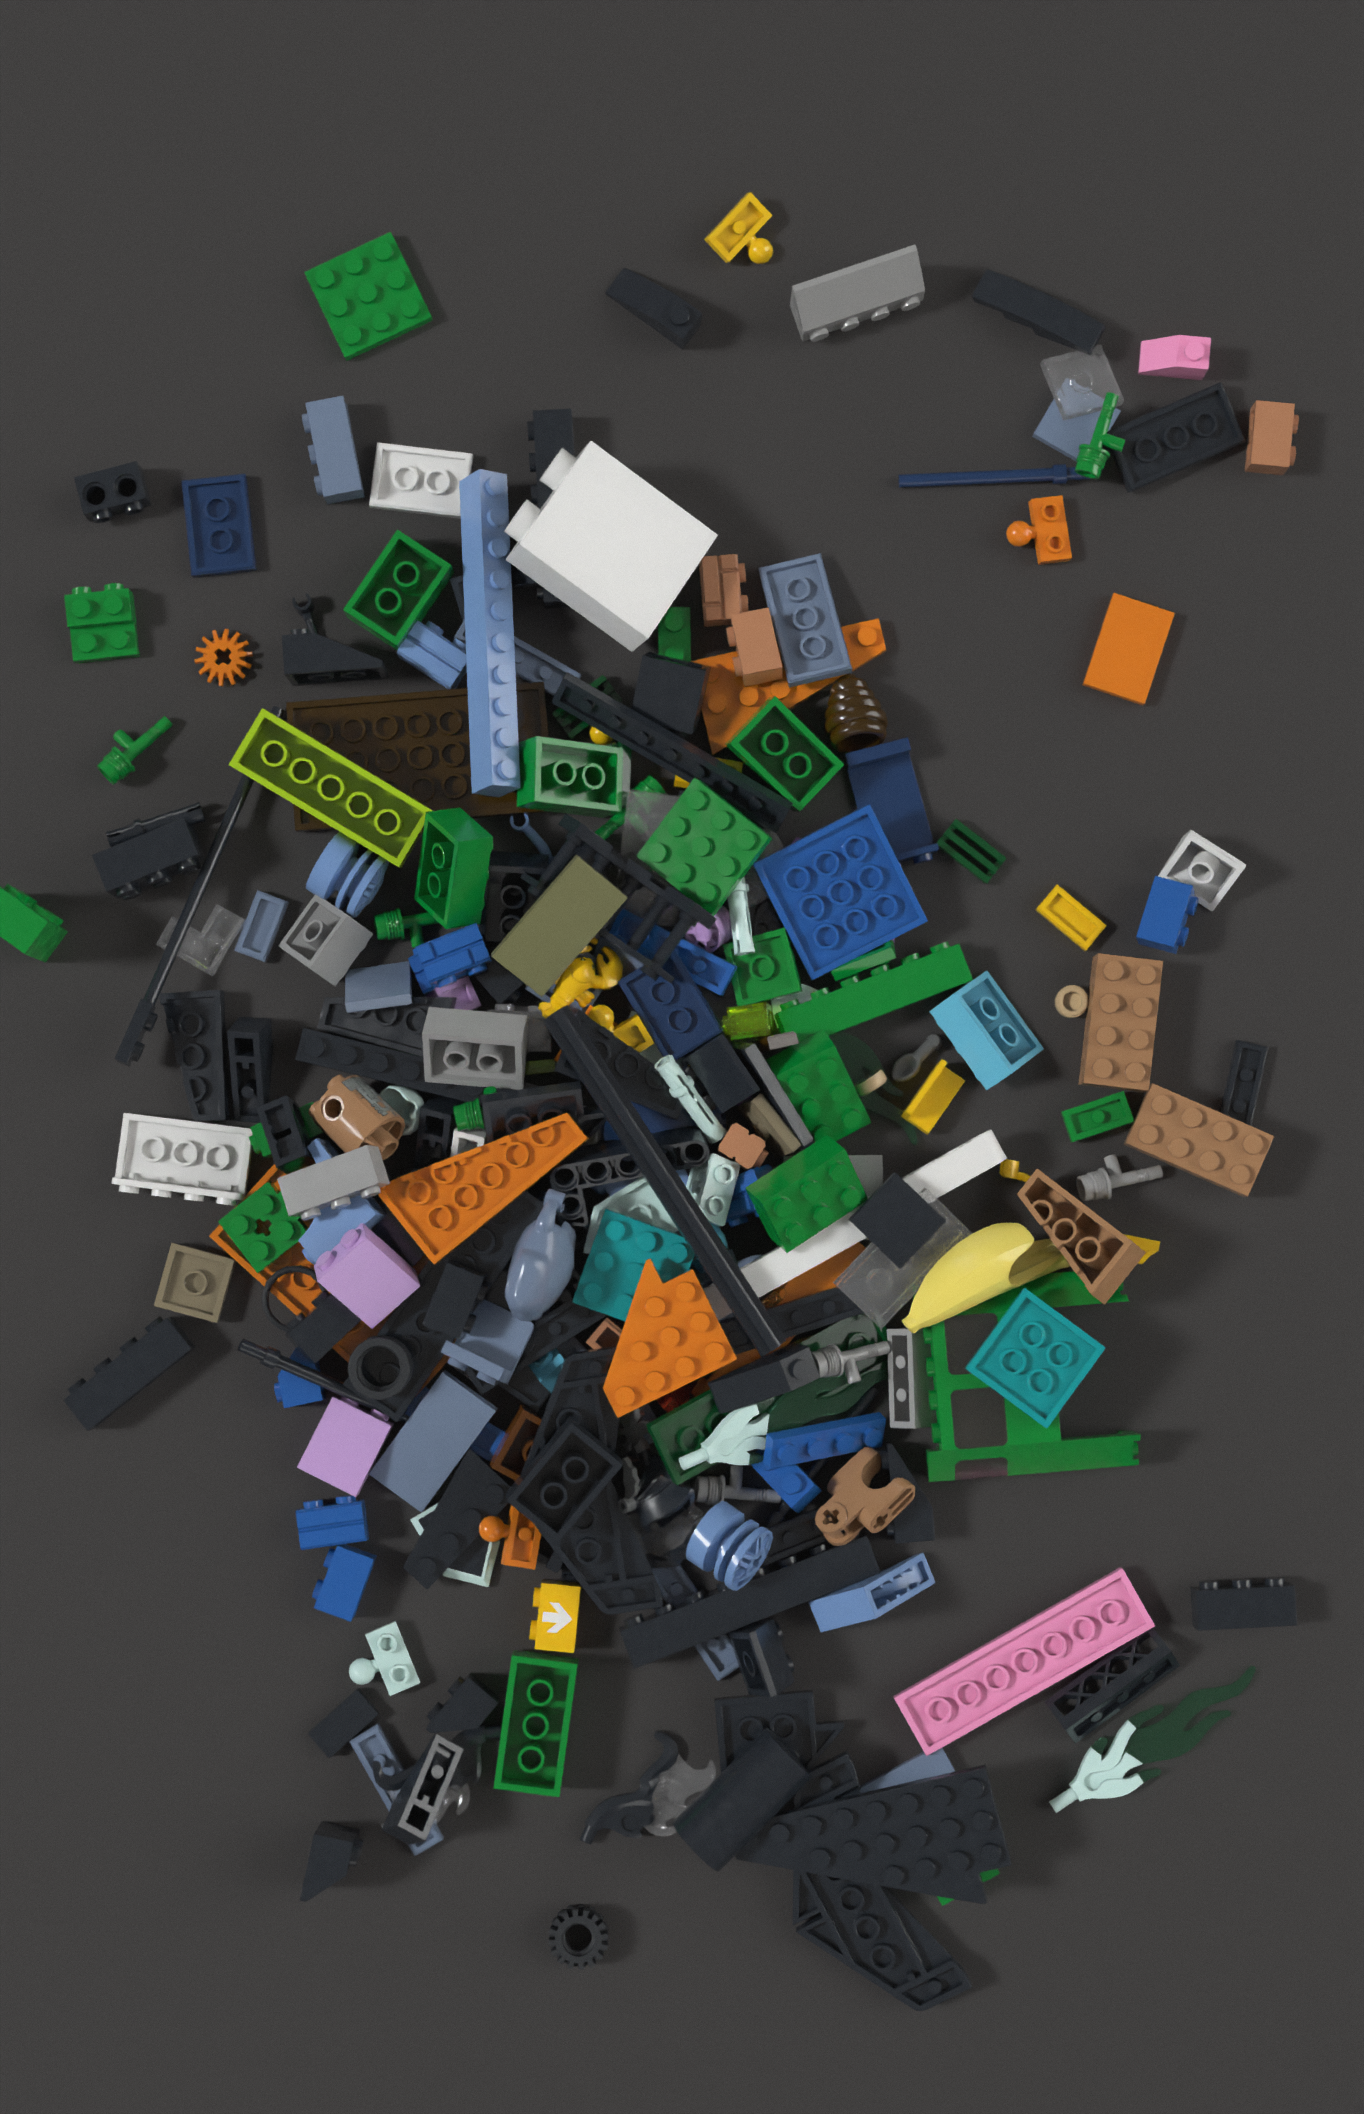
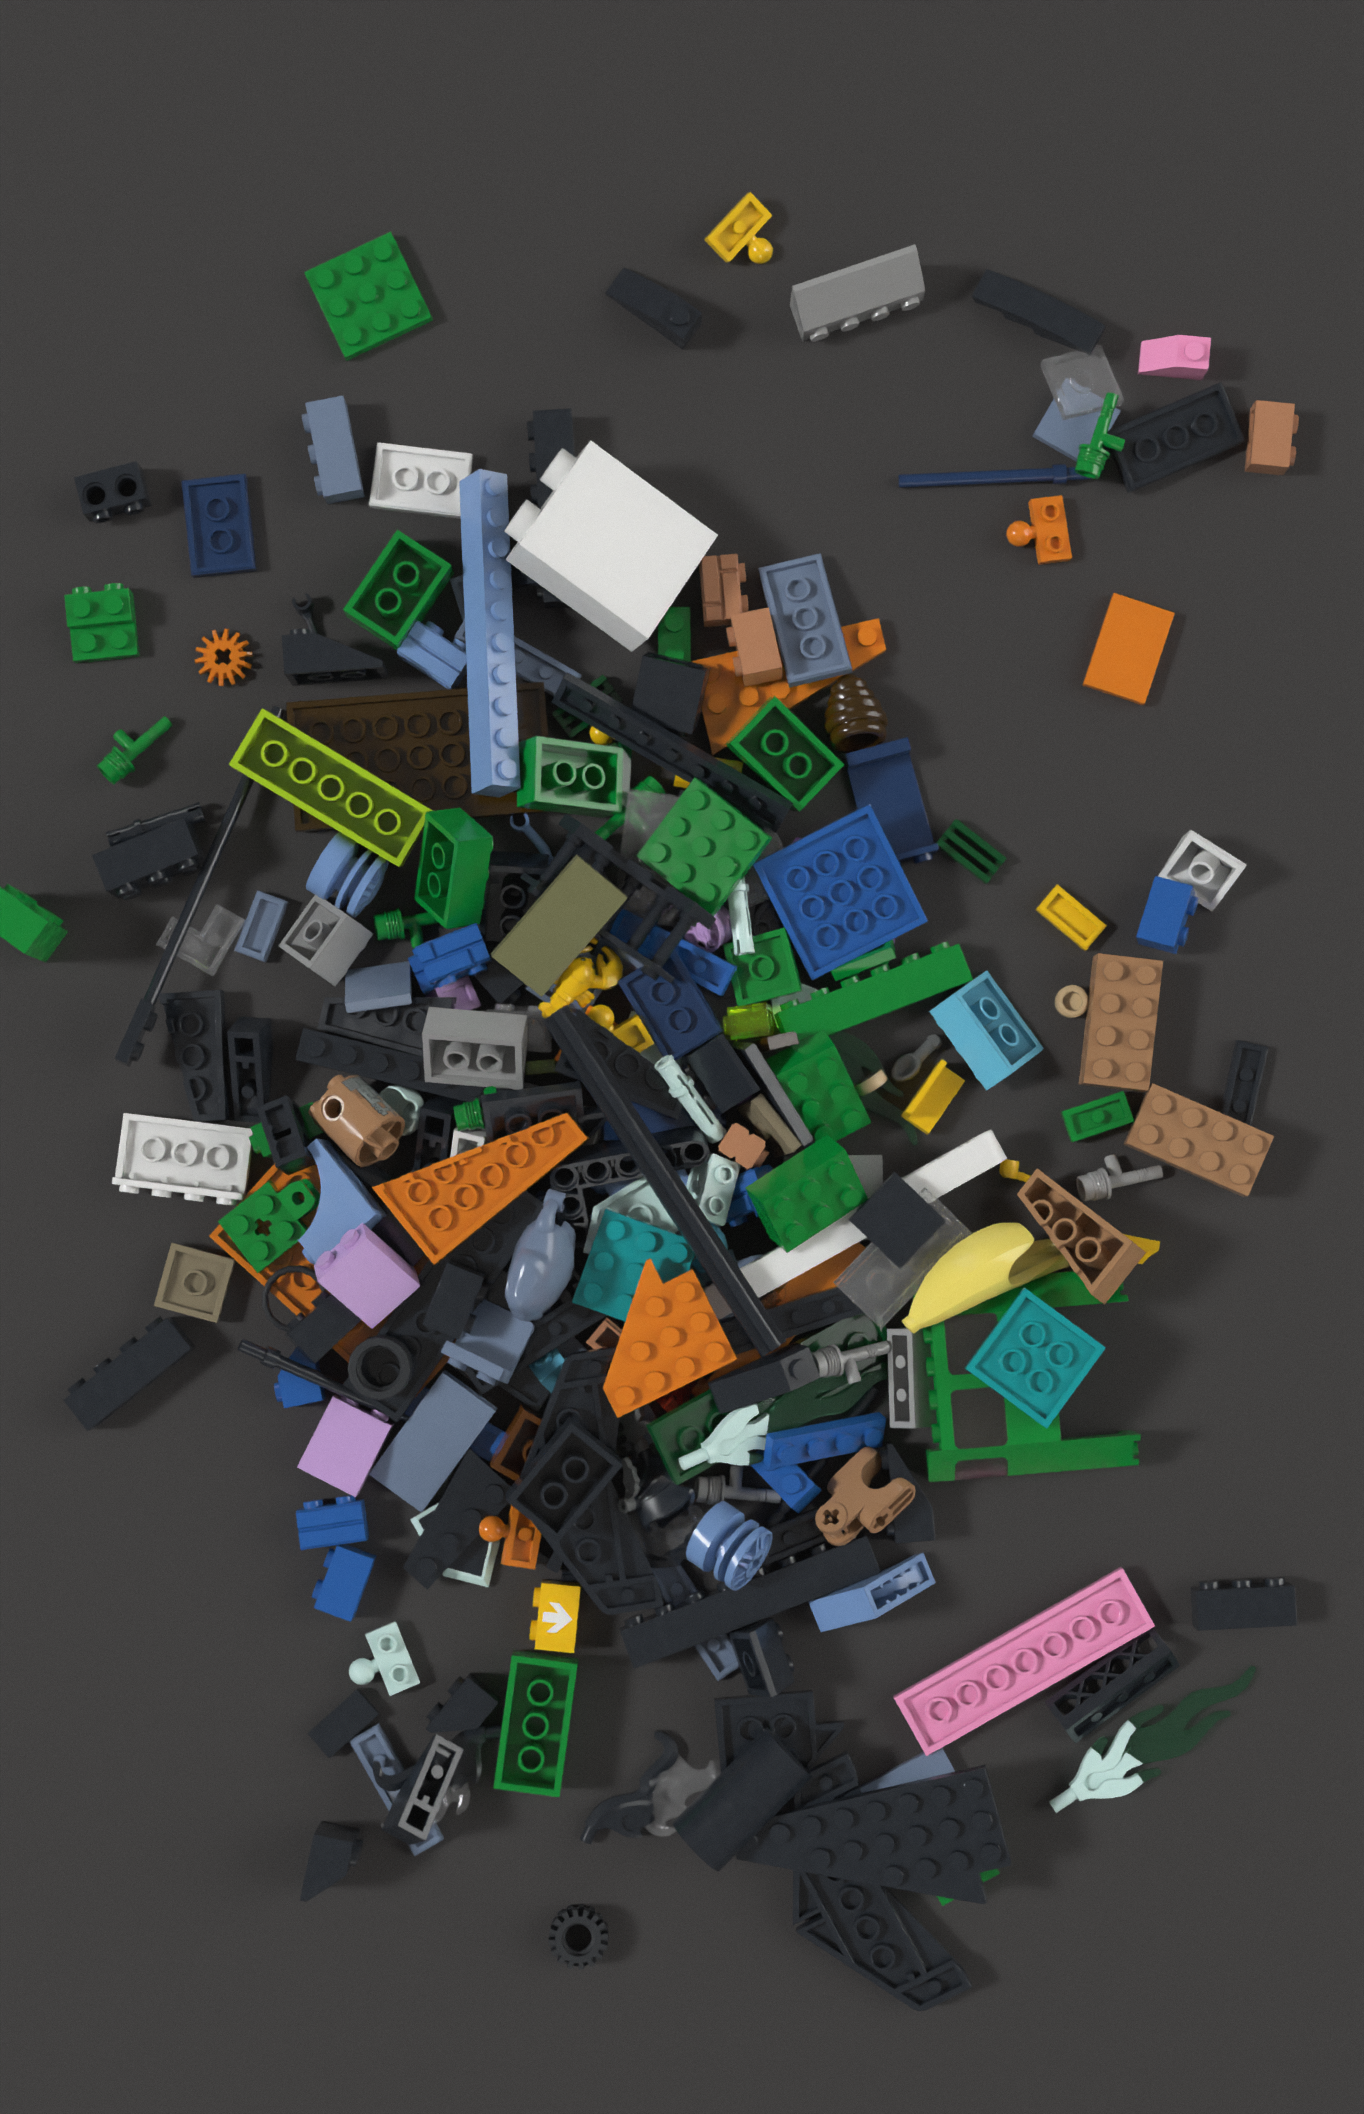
light grey brick [277,1145,390,1221] -> none

